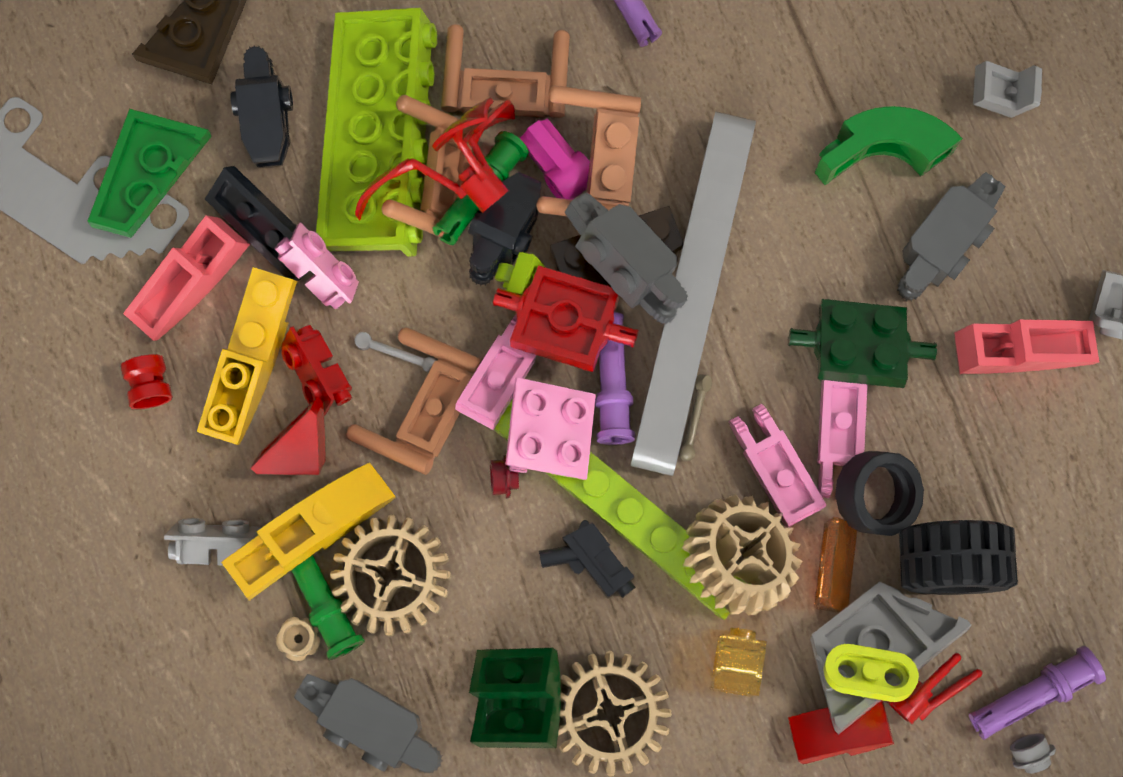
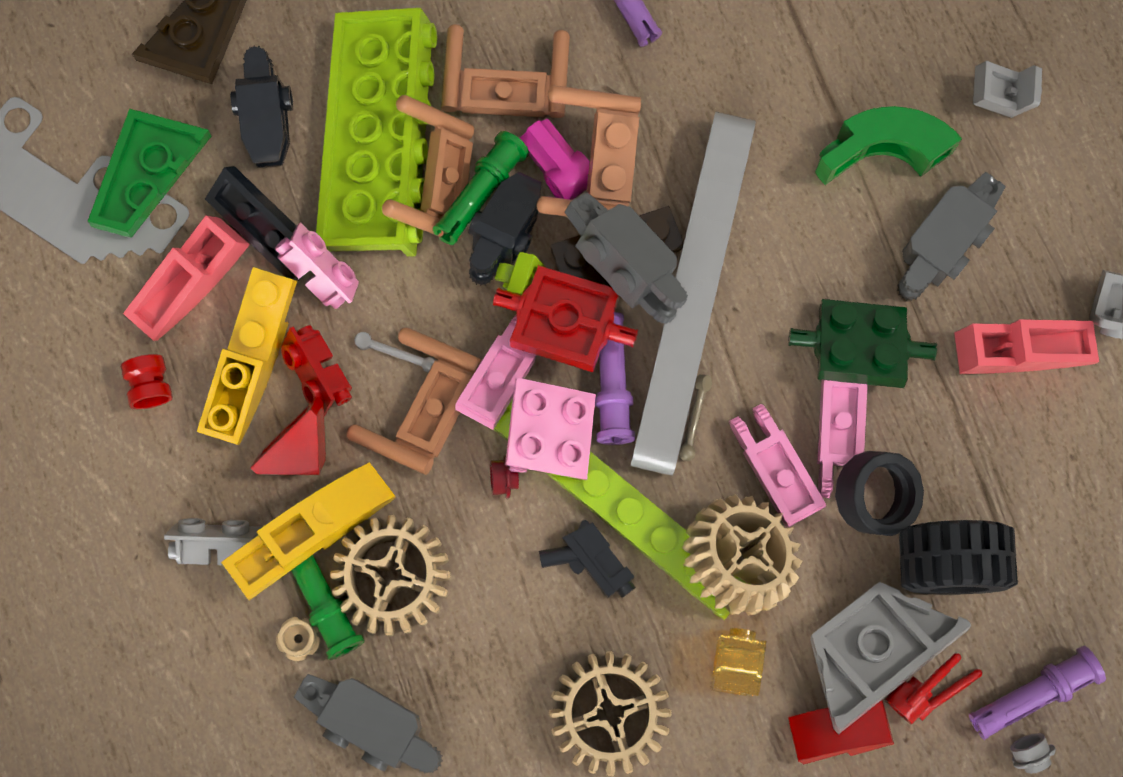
red plant [355,97,515,221] -> none
dark green slope [469,647,561,748] -> none
clear orange slope [814,517,857,613] -> none
neon yellow plate [823,644,919,702] -> none

